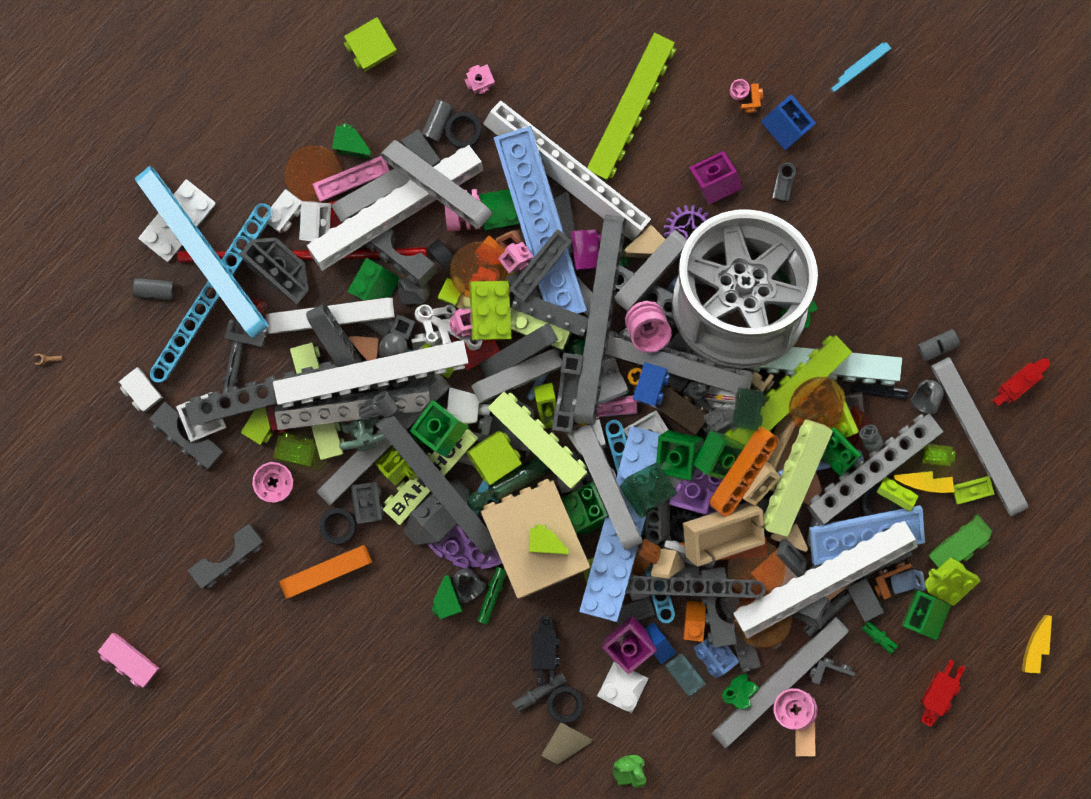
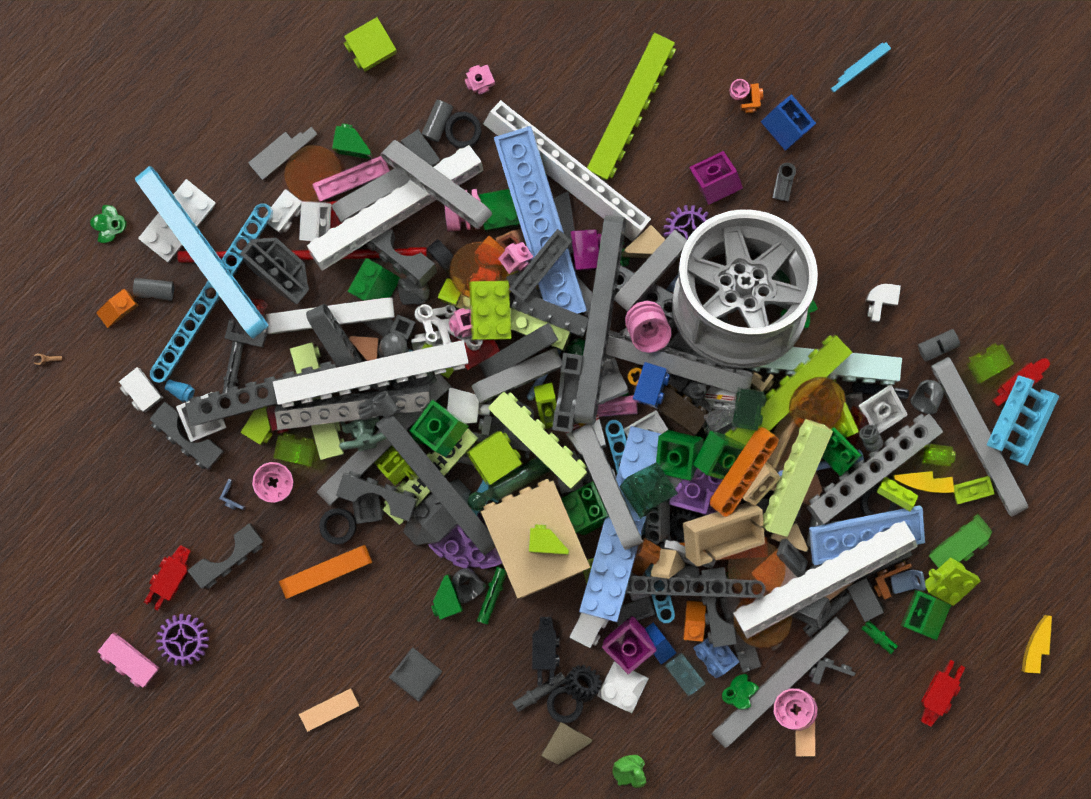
none -> green plate [90,205,127,243]
none -> orange slope [96,289,139,328]
none -> red hinge [144,545,191,611]
none -> medium lavender gear [156,614,209,666]
none -> dark azure cone [165,379,195,402]
none -> sand blue bracket [219,479,246,510]
none -> light grey piece [248,127,317,180]
none -> light nougat tile [299,688,359,732]
none -> dark grey arch [336,471,419,521]
none -> dark grey piece [389,648,443,701]
none -> black tyre [564,664,602,703]
none -> white brick [570,613,608,648]
none -> white slope [858,384,908,434]
none -> white brick [865,284,901,323]
none -> clear neon green brick [967,343,1014,384]
none -> medium azure fence [987,375,1059,466]

